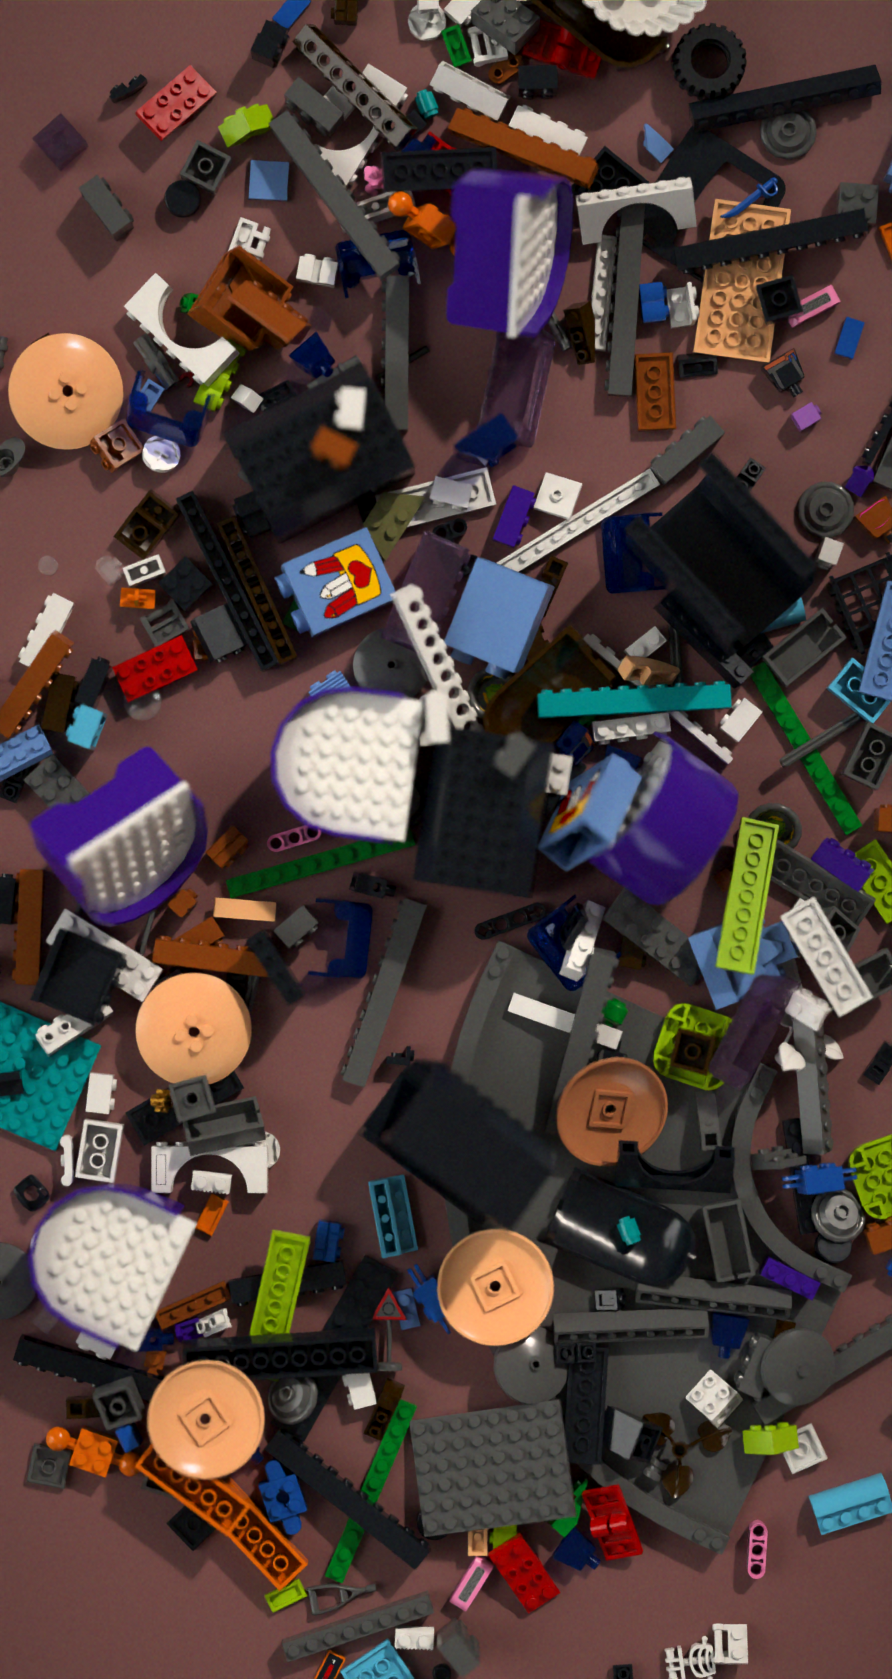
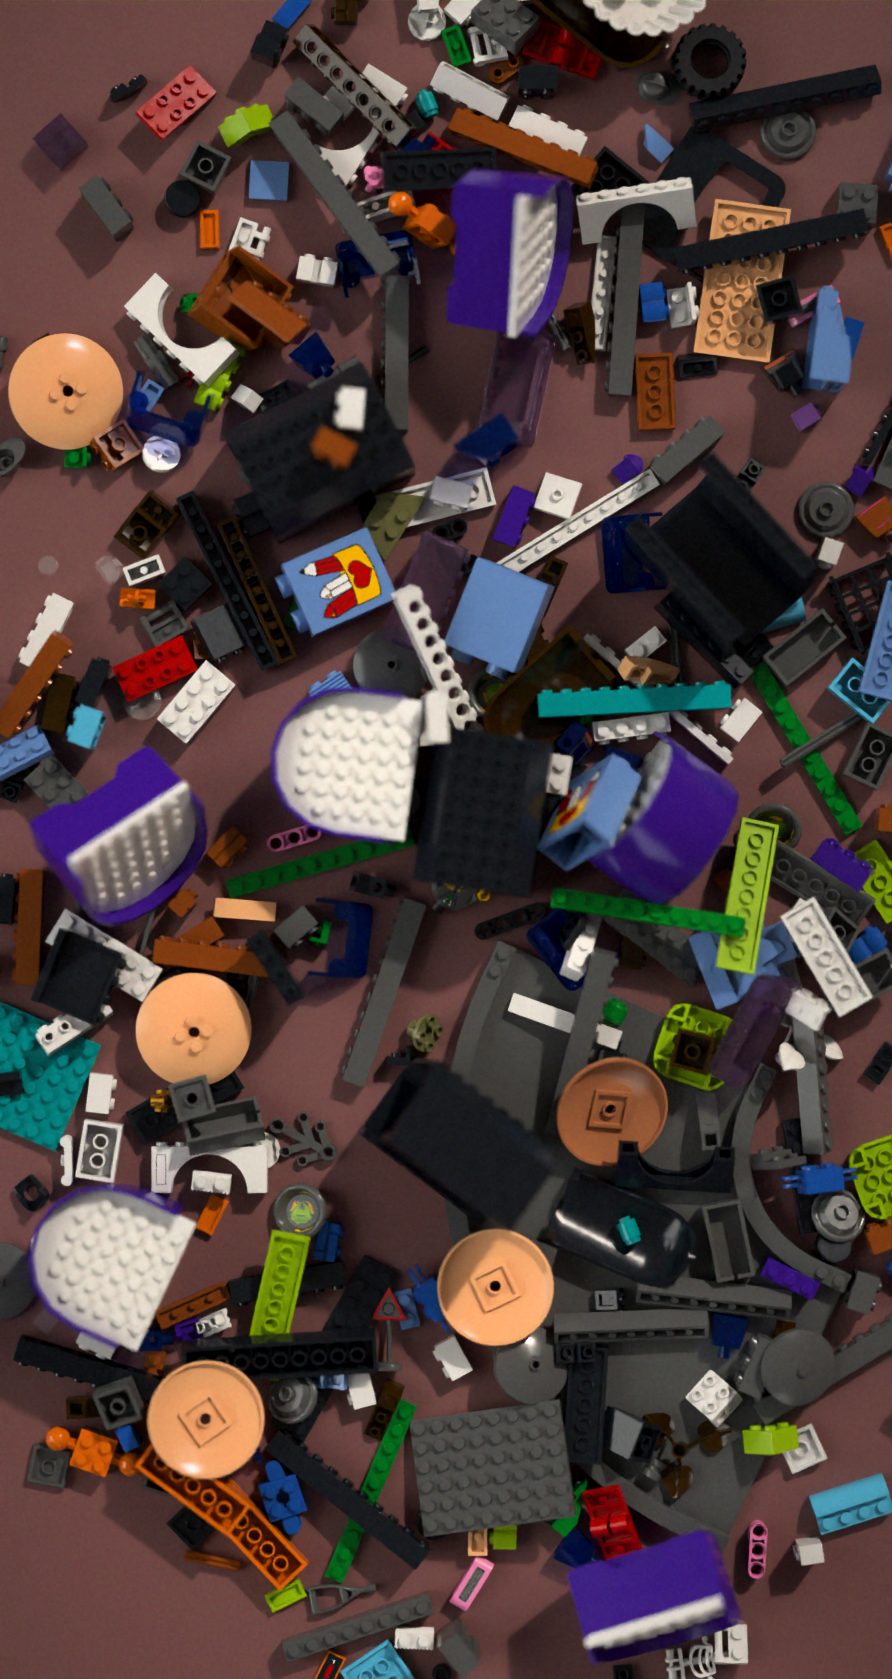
medium azure brick [368,1174,418,1258] -> none
red plate [488,1533,561,1614] -> none
dark grey brick [494,732,537,778] -> none
blue sword [720,177,778,218] -> none
none -> green bracket [64,447,92,469]
none -> white brick [157,660,236,744]
none -> dark orange axle [184,1550,241,1572]
none -> orange tile [199,210,220,250]
none -> dark grey plant [270,1111,338,1166]
none -> dark grey piece [273,1183,327,1238]
none -> green bracket [308,920,333,947]
none -> medium blue slope [314,1374,348,1390]
none -> olive plate [407,1014,444,1053]
none -> dark grey torso [431,883,491,914]
none -> white brick [433,1334,473,1381]
none -> green plate [550,887,746,938]
none -> dark purple piece [568,1530,743,1664]
none -> dark purple tile [611,454,643,485]
none -> dark grey piece [635,71,681,105]
none -> white brick [792,1536,824,1566]
none -> medium blue panel [802,286,852,393]
none -> dark grey brick [842,1267,882,1315]
none -> blue brick [848,925,889,963]

